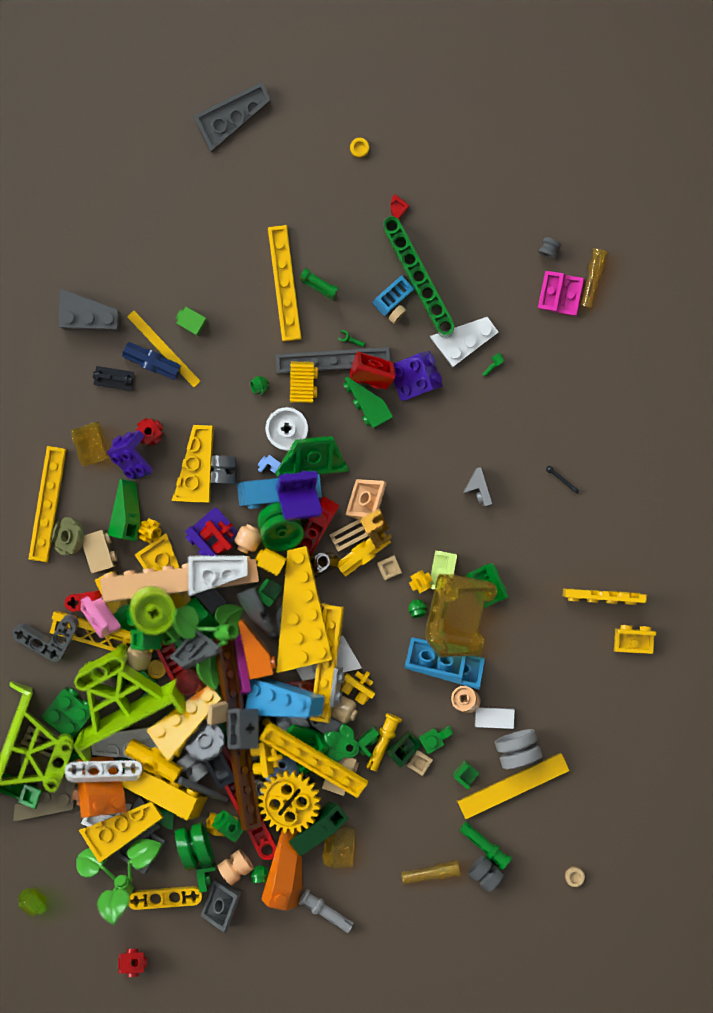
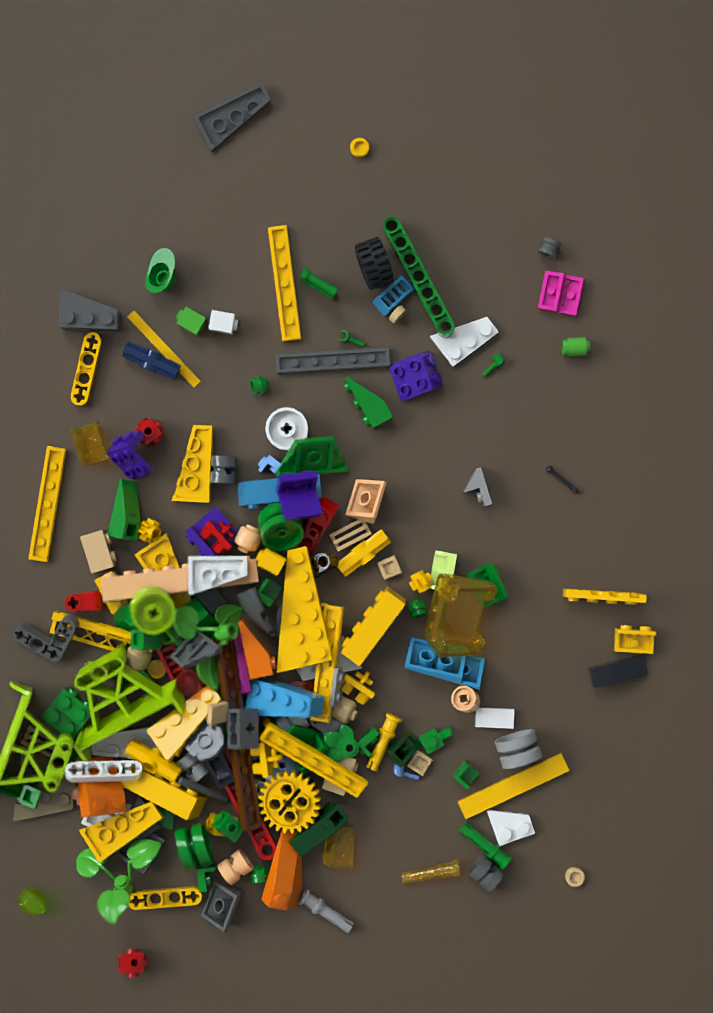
olive tile [52,517,84,556] -> none
bright pink panel [81,596,121,638] -> none
black hinge [93,366,134,391] -> none
yellow brick [290,361,318,403] -> none
red slope [350,351,395,389] -> none
pearl gold hinge [360,509,392,549] -> none
red tile [390,194,410,220] -> none
clear yellow pin [580,248,609,308] -> none
none -> yellow beam [71,332,102,406]
none -> green piece [145,248,176,293]
none -> white brick [208,310,239,335]
none -> yellow wedge [340,586,406,666]
none -> black tyre [355,237,394,290]
none -> medium blue hand [393,764,419,780]
none -> white wing [487,809,535,846]
none -> bright green brick [562,337,590,357]
none -> black slope [588,654,647,688]

